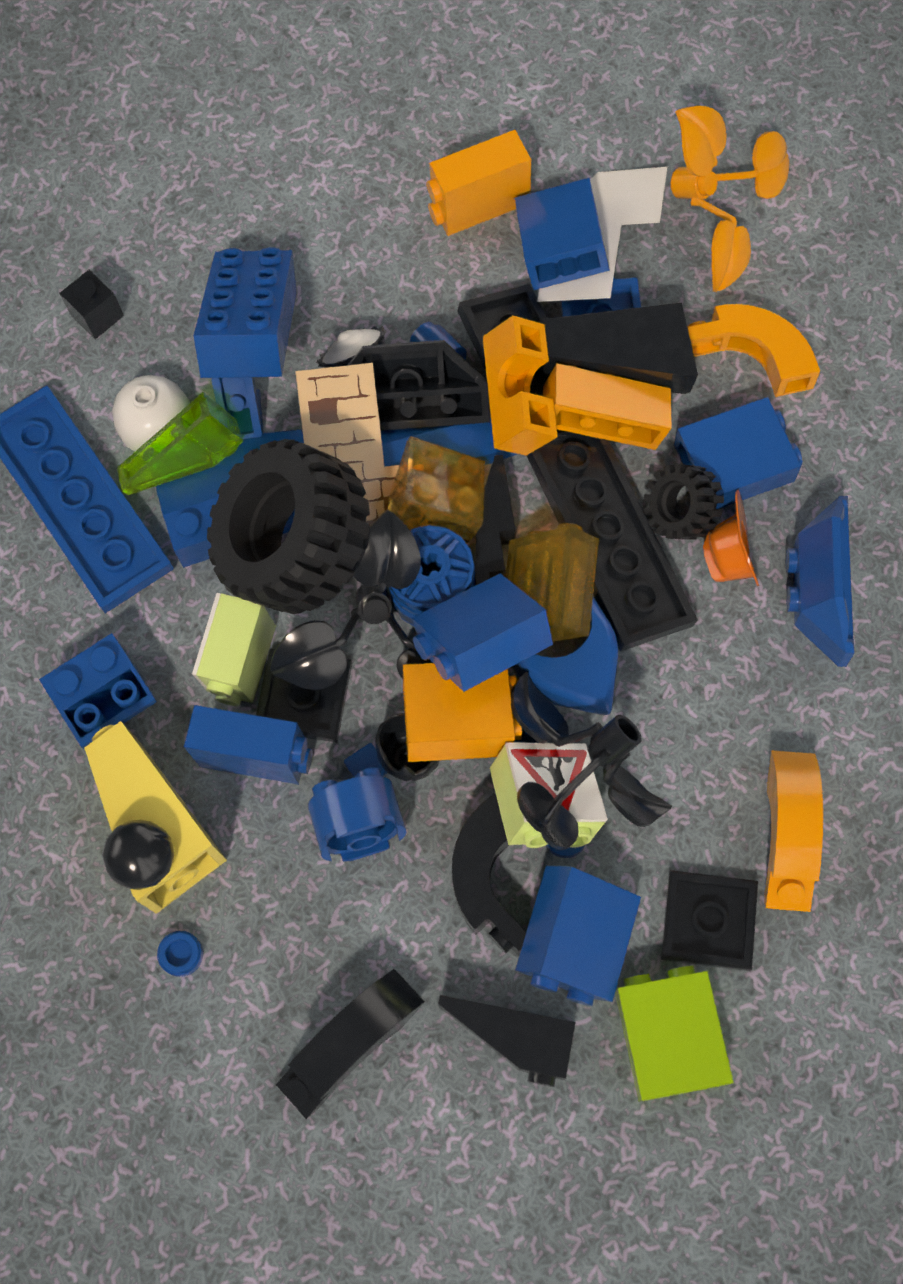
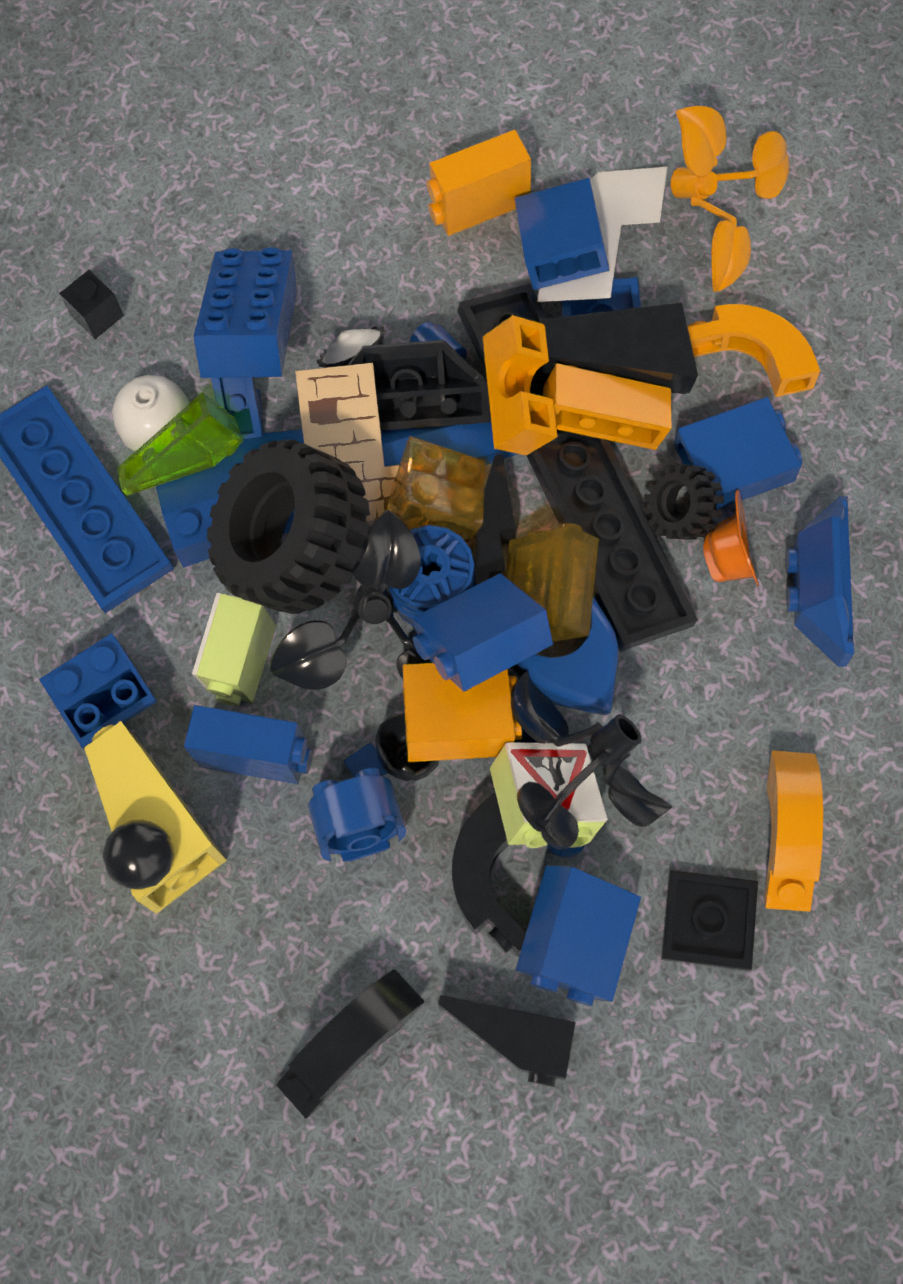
blue tile [157,931,203,977] -> none
black tile [256,648,352,743] -> none
lime brick [615,965,734,1102] -> none

